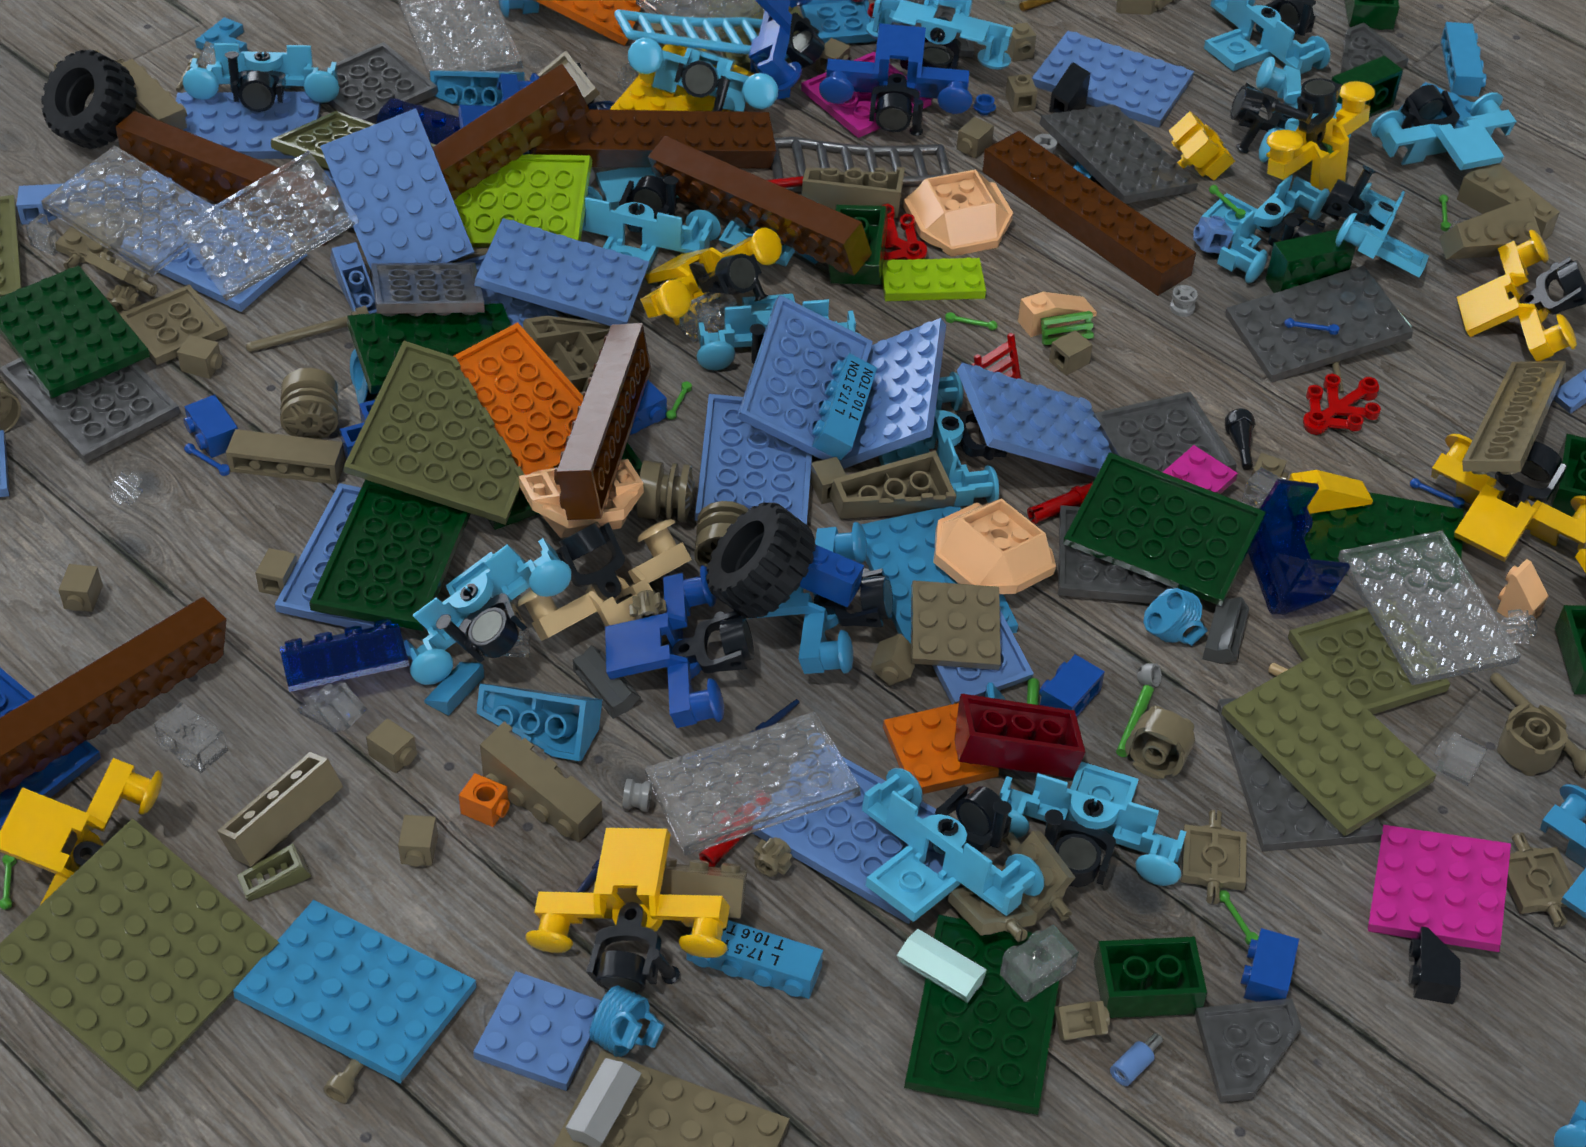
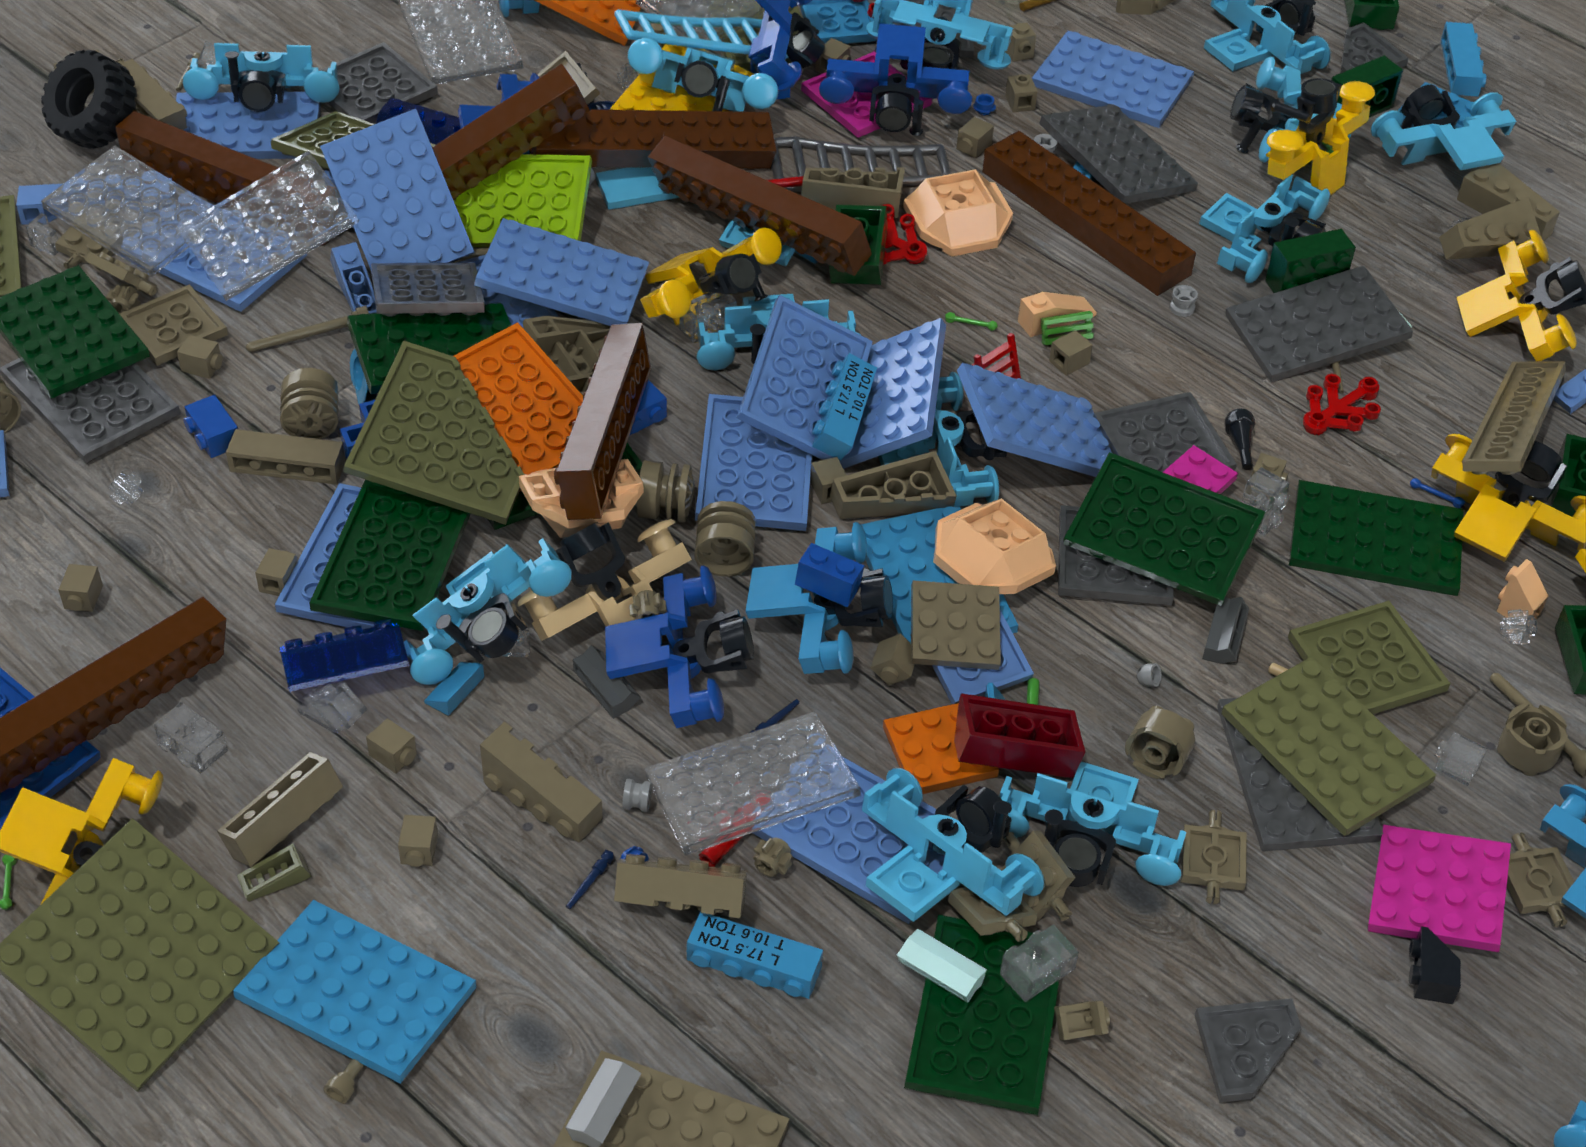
blue hinge [184,443,230,476] -> none
dark azure plate [195,17,248,55] -> none
dark azure wedge [430,70,525,106] -> none
orange brick [459,773,510,827] -> none
medium blue plate [473,971,601,1091] -> none
dark azure wedge [476,683,603,761] -> none
yellow piece [525,828,730,993] -> none
medium azure piece [582,175,721,271] -> none
dark azure piece [589,985,665,1057] -> none
bright green hinge [666,381,692,420] -> none
black tyre [706,503,815,618] -> none
lime plate [882,258,986,301] -> none
red pin [1027,482,1093,524] -> none
blue brick [1039,654,1105,717] -> none
black slope [1049,62,1091,114] -> none
dark green brick [1093,937,1207,1018] -> none
medium blue piece [1110,1033,1163,1086] -> none
bright green bar [1116,685,1154,757] -> none
dark azure piece [1143,588,1208,646] -> none
yellow brick [1169,111,1235,181] -> none
medium blue brick [1193,215,1234,254] -> none
bright green hinge [1209,185,1246,219] -> none
bright green hinge [1220,890,1258,945] -> none
blue brick [1240,928,1299,1002] -> none
clear blue windscreen [1248,479,1350,615] -> none
blue hinge [1284,318,1339,335] -> none
yellow slope [1285,470,1373,516] -> none
medium azure piece [1320,166,1429,277] -> none
clear plate [1338,530,1521,686] -> none
bright green hinge [1439,194,1451,231] -> none

